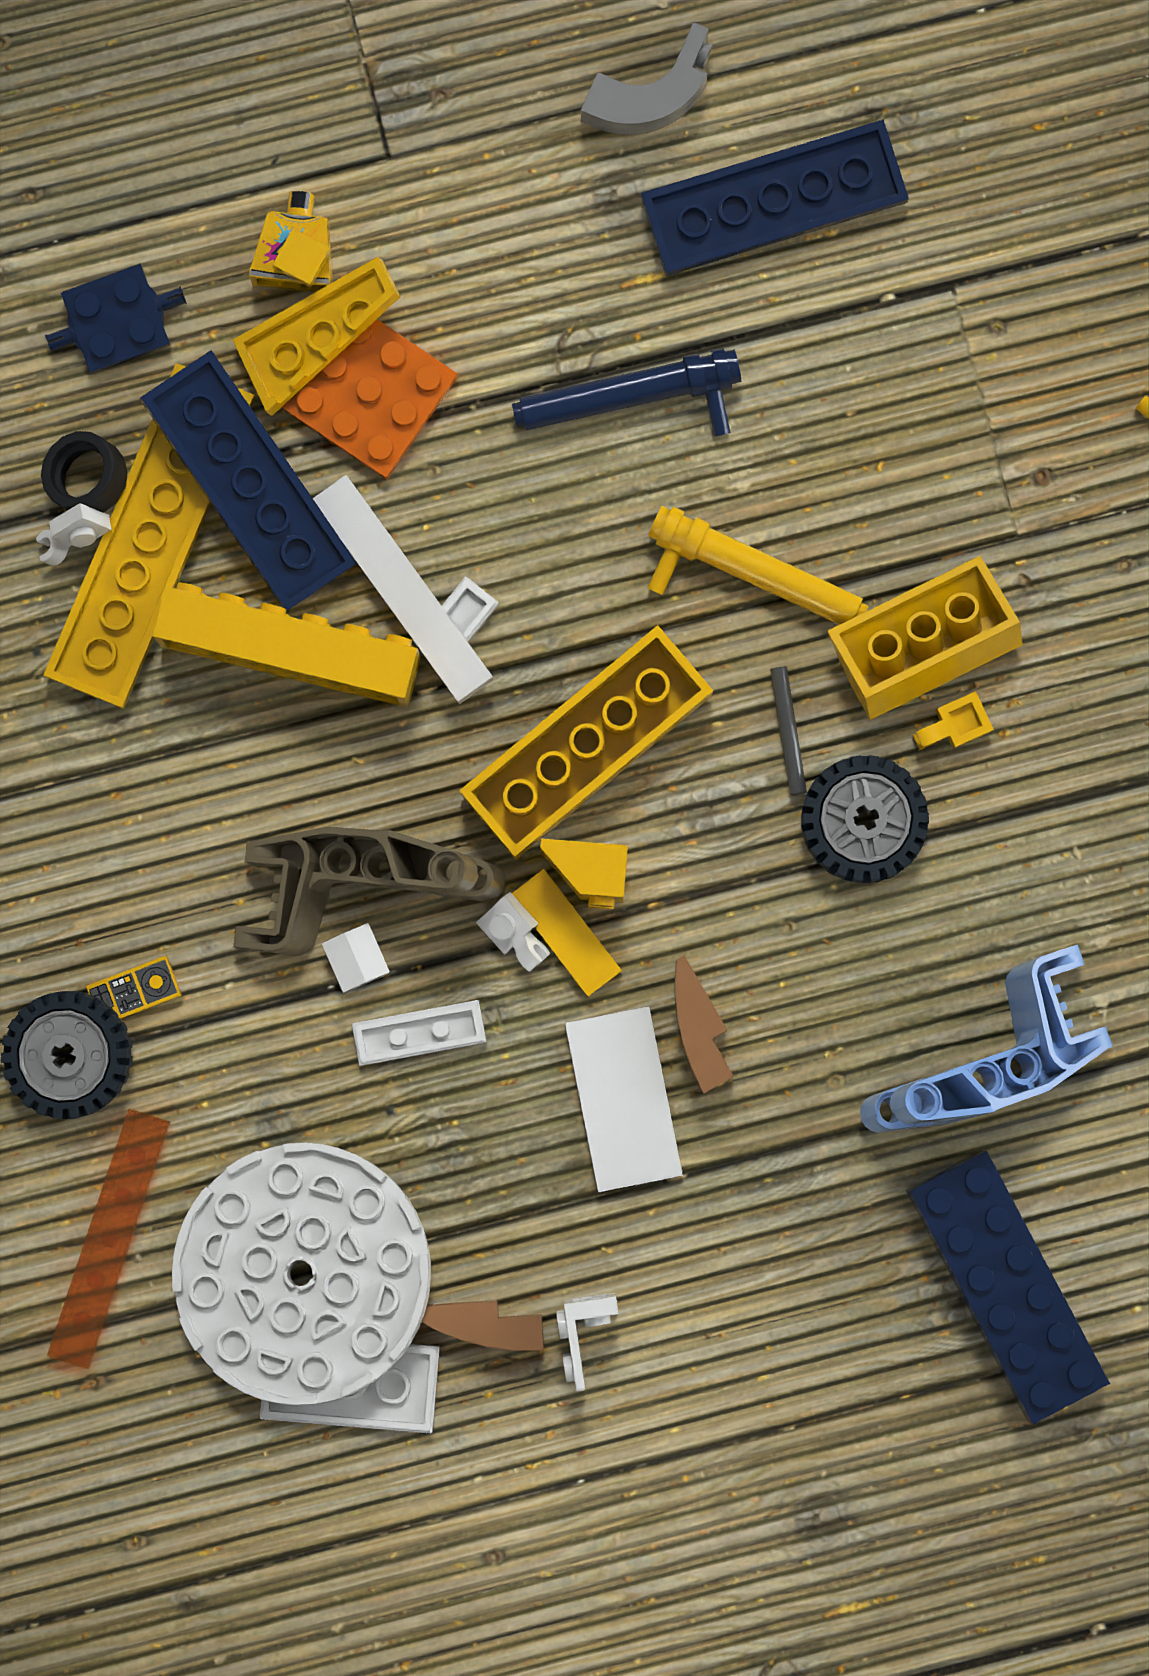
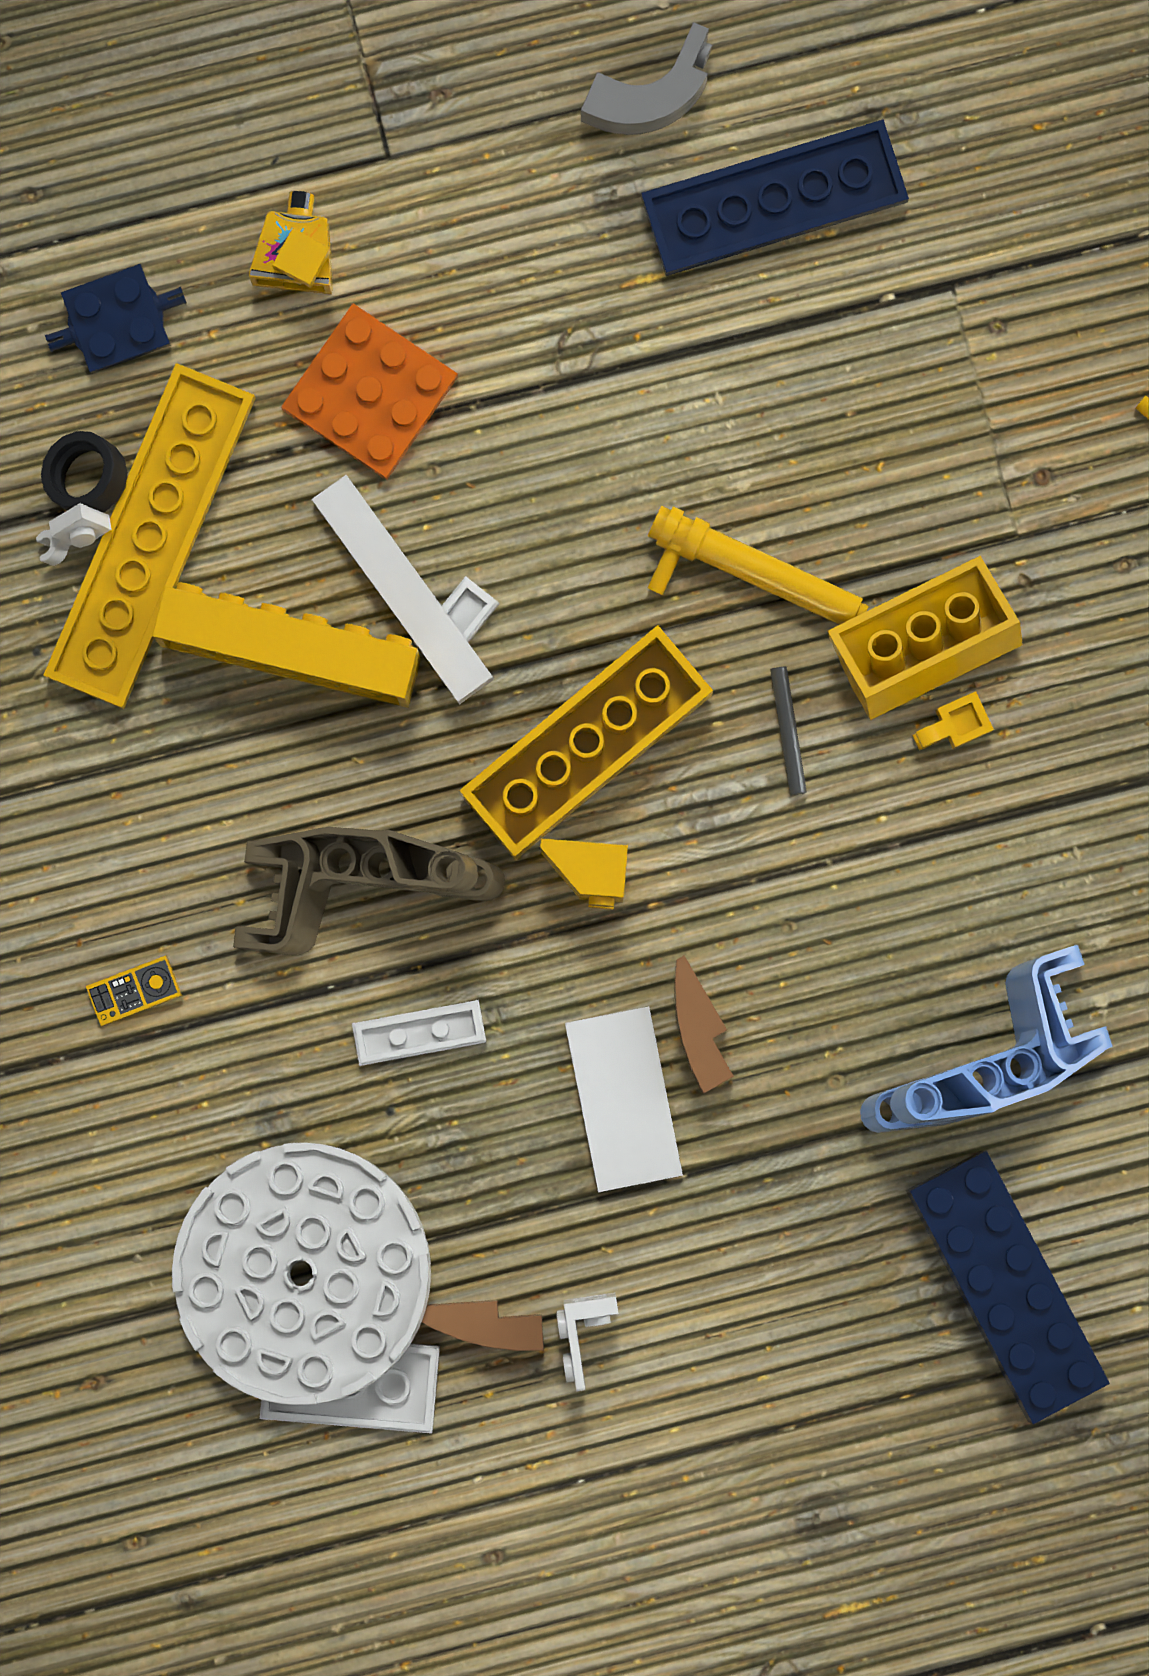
wheel [1,991,133,1119] -> none
clear orange tile [47,1108,171,1369] -> none
dark blue plate [140,350,357,611] -> none
yellow wing [233,257,400,416] -> none
white piece [322,923,390,993] -> none
white plate [476,892,550,972] -> none
dark blue cylinder [512,348,742,437] -> none
yellow tile [512,869,622,997] -> none
wheel [801,755,929,883] -> none

